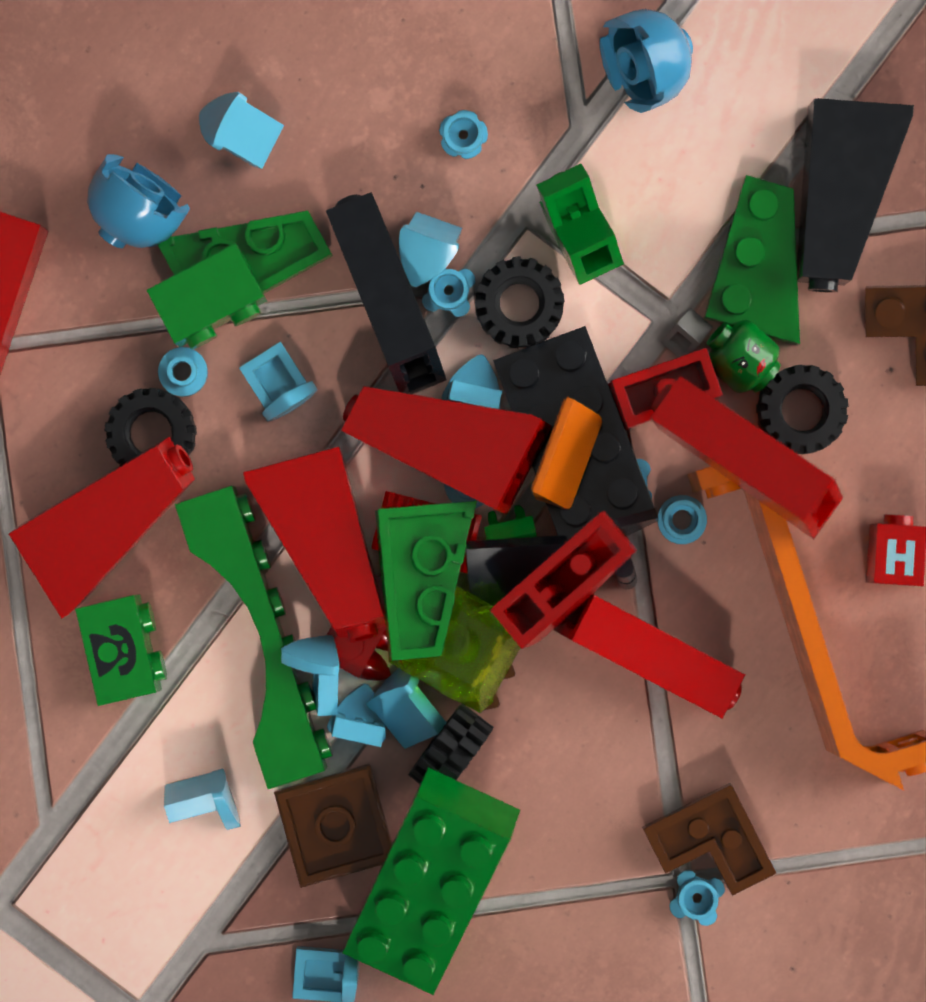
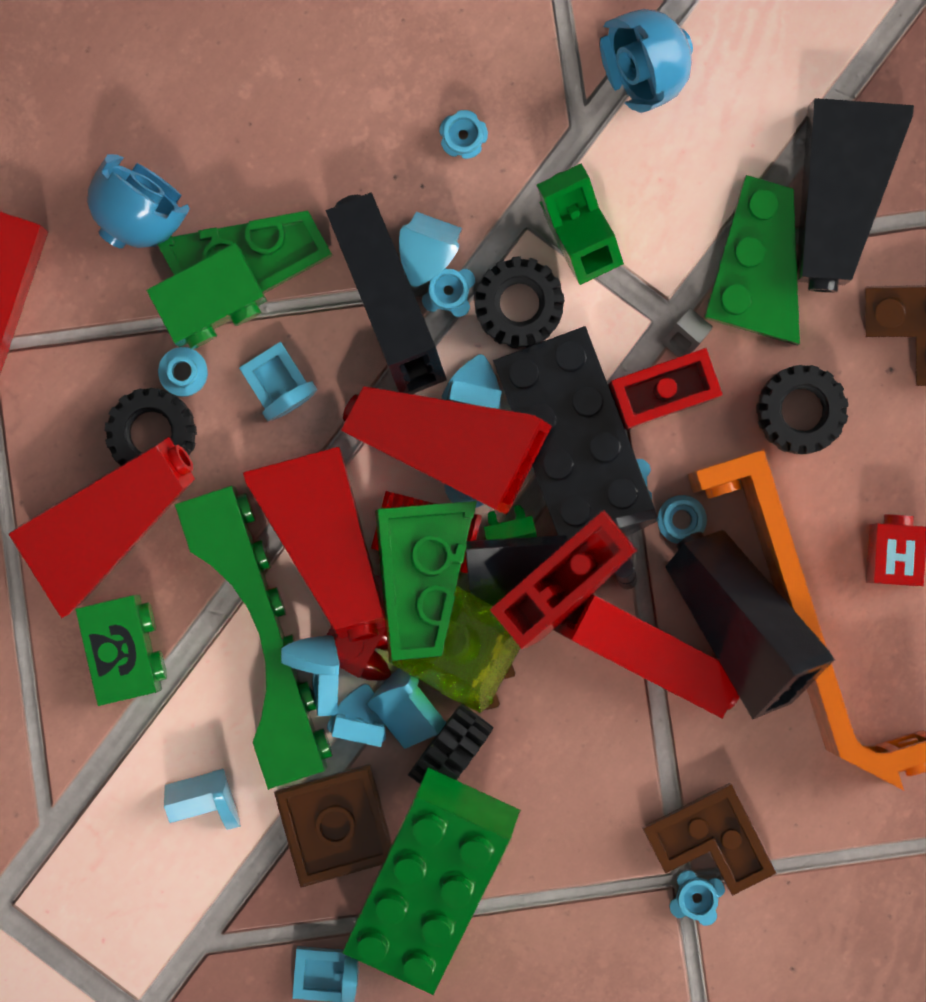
medium azure tile [199,92,284,169] -> none
orange slope [531,397,602,510] -> none
red slope [650,376,843,539] -> none
green head [707,320,781,393] -> none
none -> black slope [665,530,835,720]

